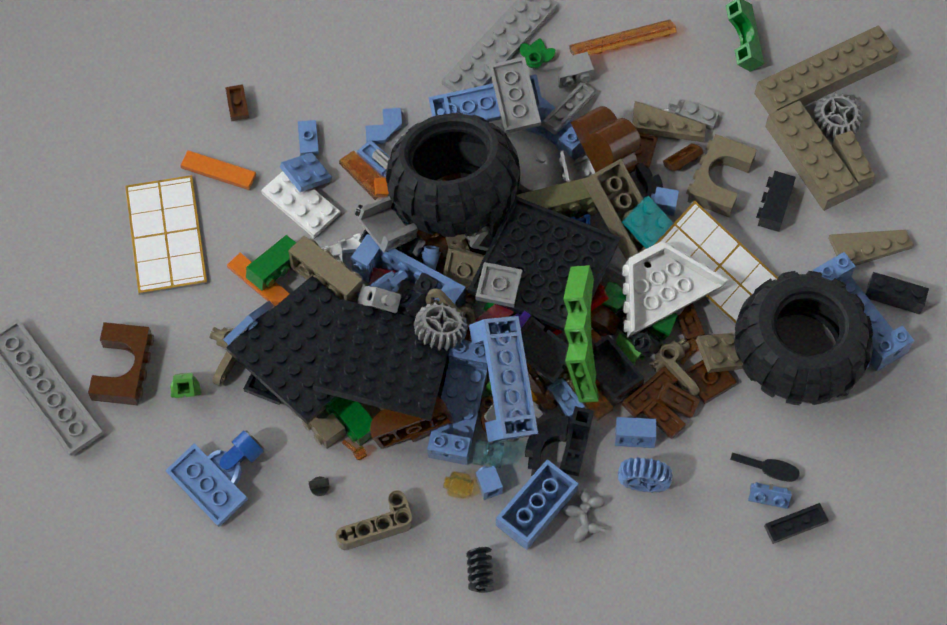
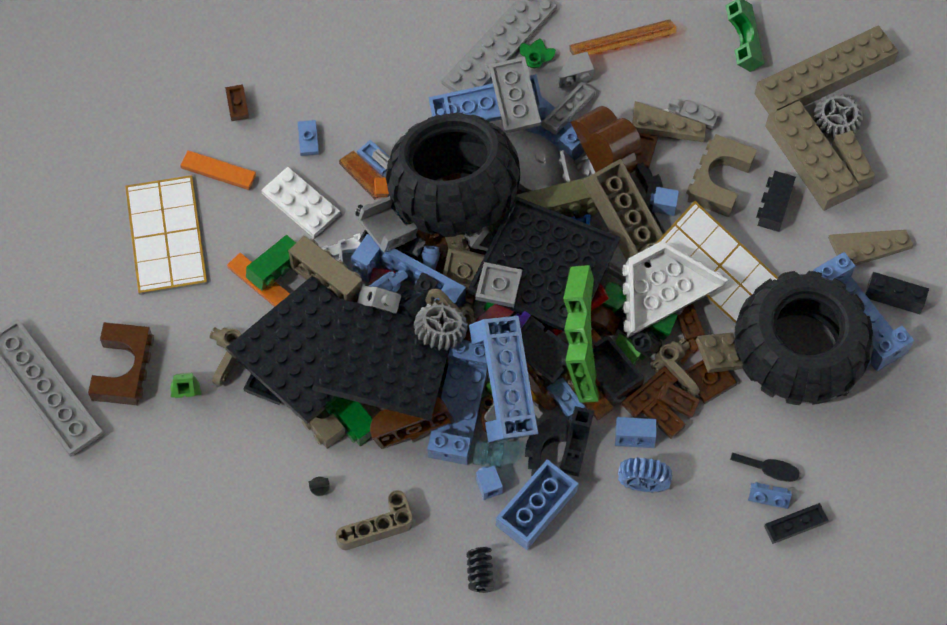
medium blue plate [165,430,264,527] -> none
medium blue wing [223,301,274,345] -> none
medium blue plate [280,152,332,192] -> none
clear orange hand [342,439,367,460] -> none
medium blue tile [365,108,402,144] -> none
clear yellow head [443,471,474,499] -> none
light grey piece [562,488,605,543] -> none
teal plate [622,196,674,249] -> none
reddish brown plate [663,143,704,171] -> none

